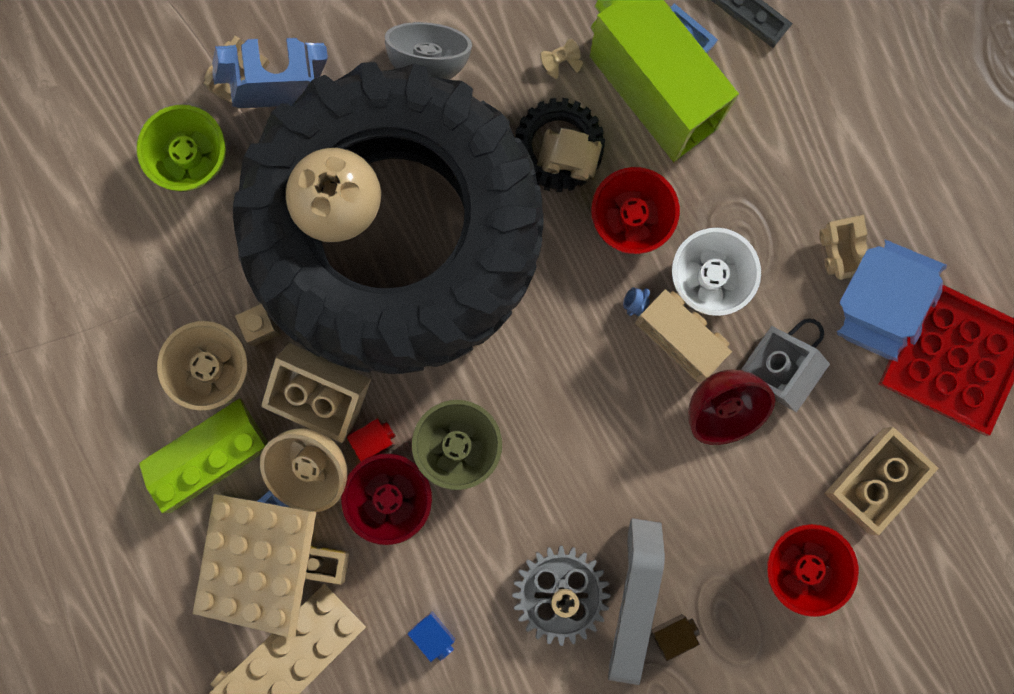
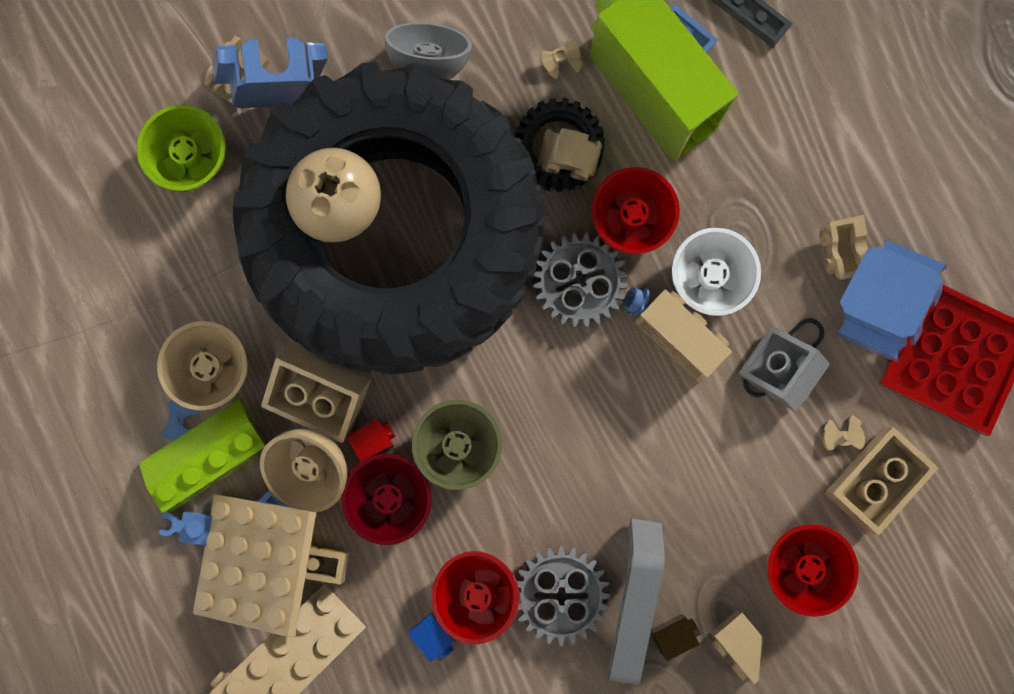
tan brick [235,304,280,347] -> none
tan bush [551,589,579,618] -> none
dark red piece [688,369,776,445] -> none
none -> medium blue plate [159,512,212,546]
none -> medium blue piece [161,400,199,441]
none -> red piece [431,551,520,644]
none -> light grey gear [533,233,628,329]
none -> tan slope [710,610,762,684]
none -> tan piece [823,415,865,451]

